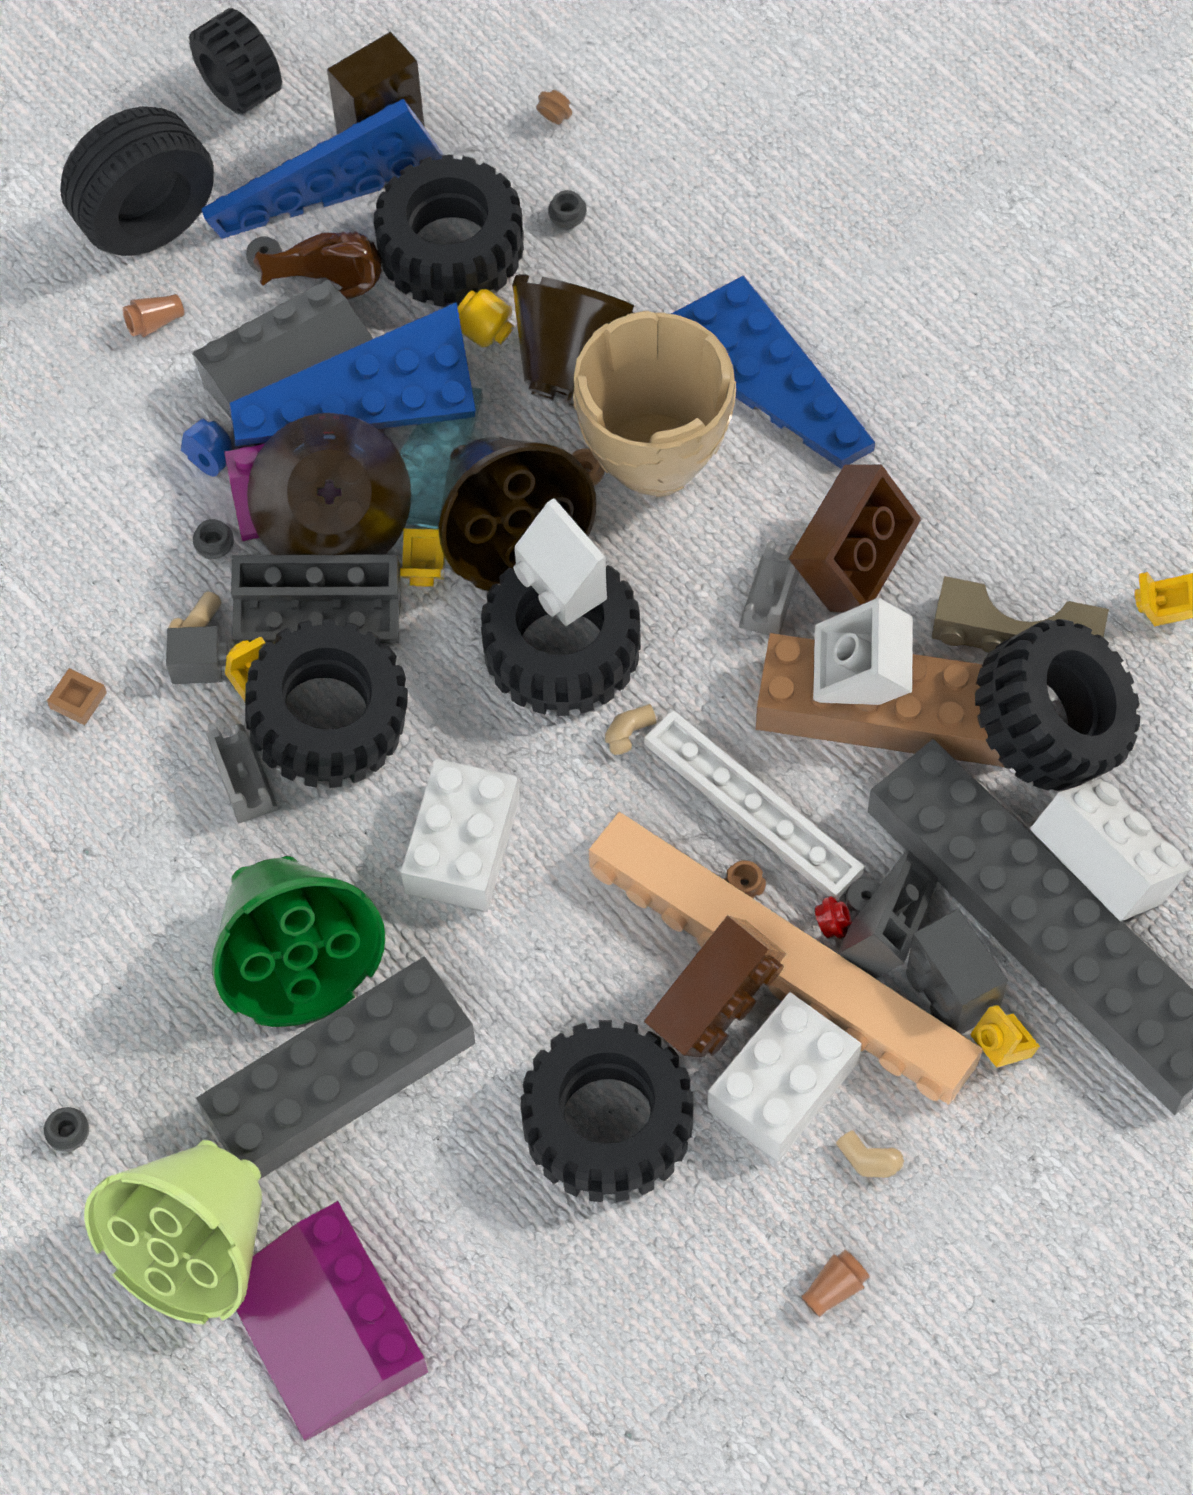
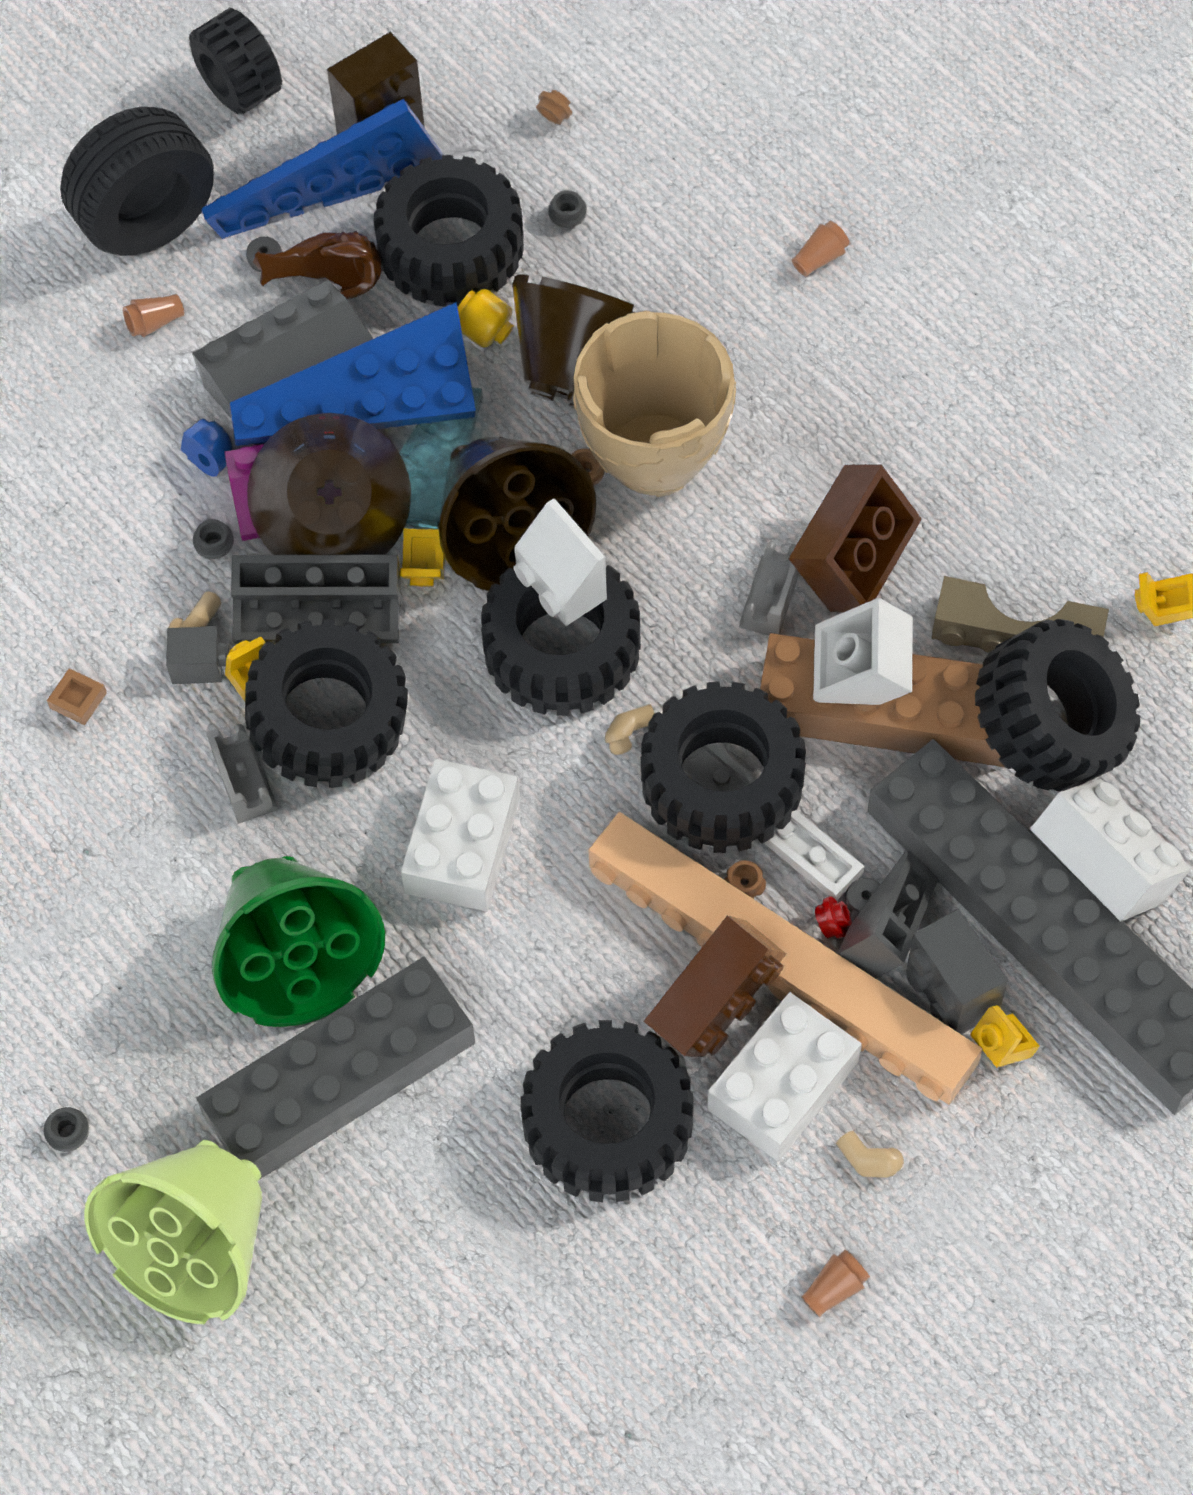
magenta slope [236,1201,429,1441] -> none
blue wing [671,275,875,469] -> none
none -> black tyre [641,681,806,853]
none -> nougat cone [792,221,850,277]

